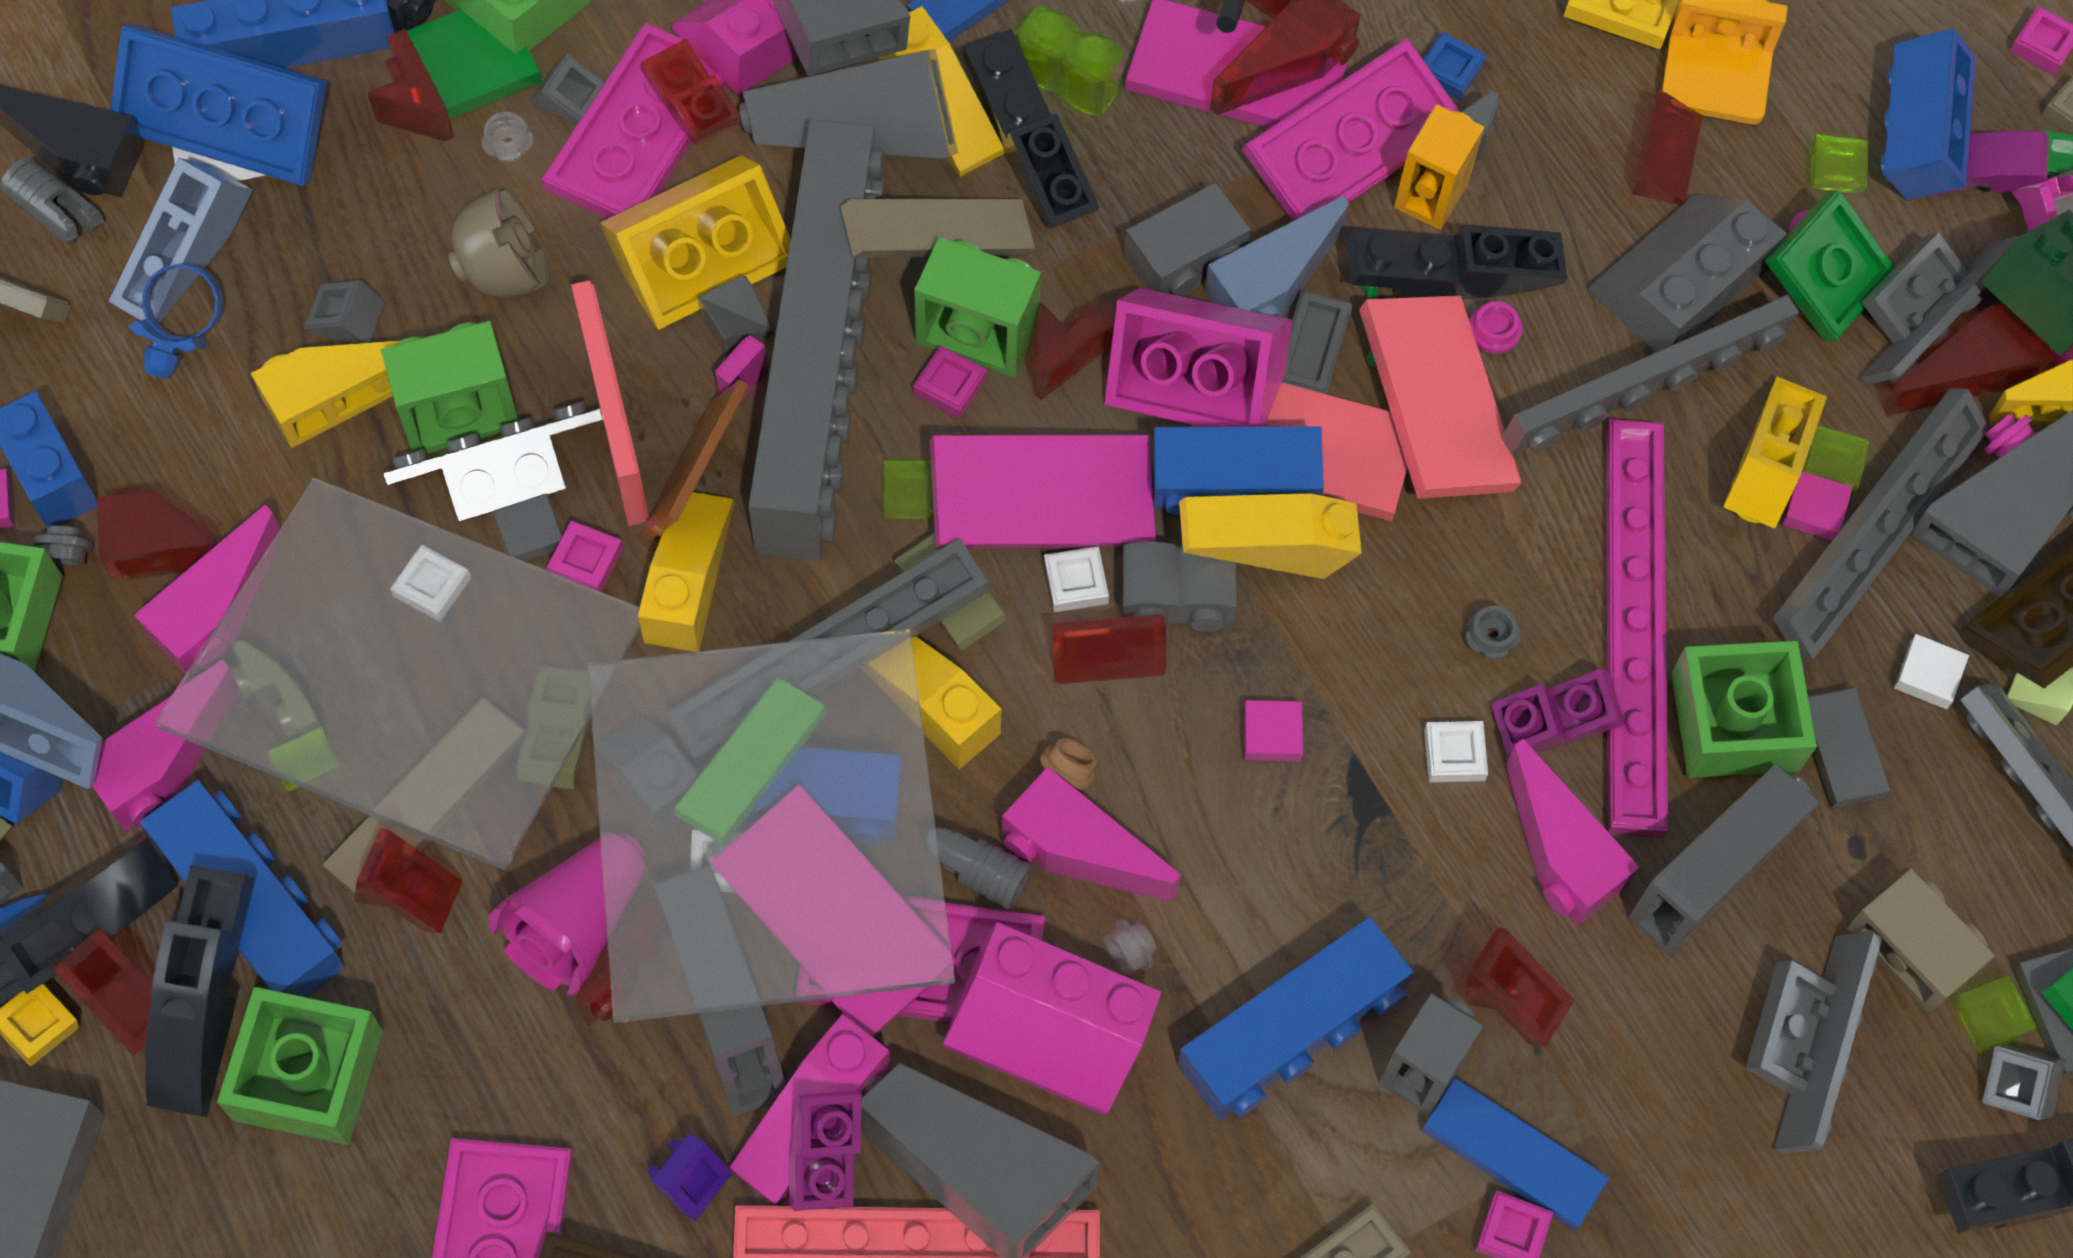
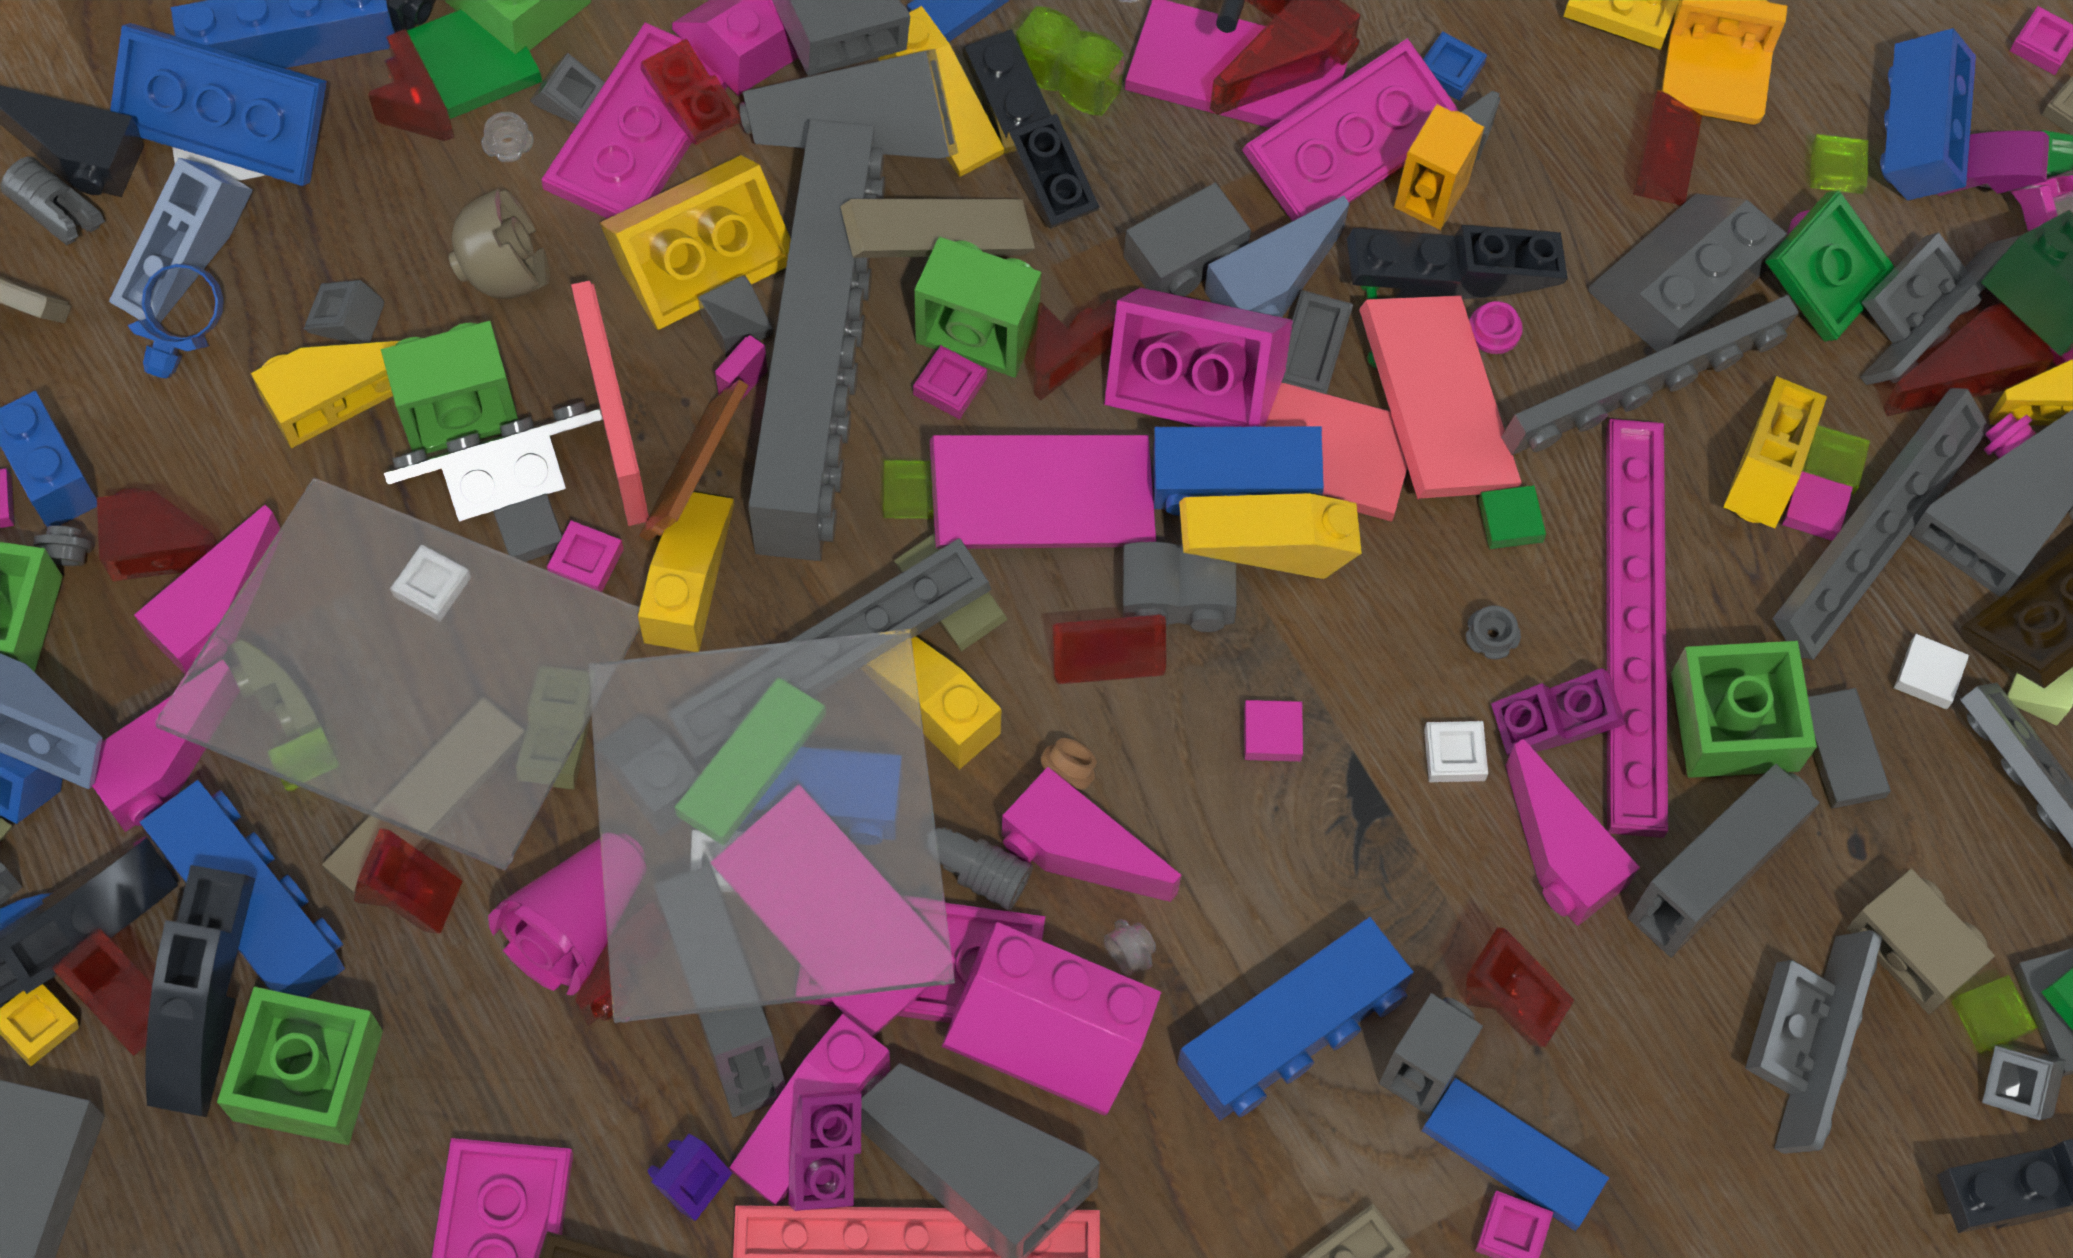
white tile [1044,546,1109,613] -> none
none -> green tile [1478,485,1546,550]

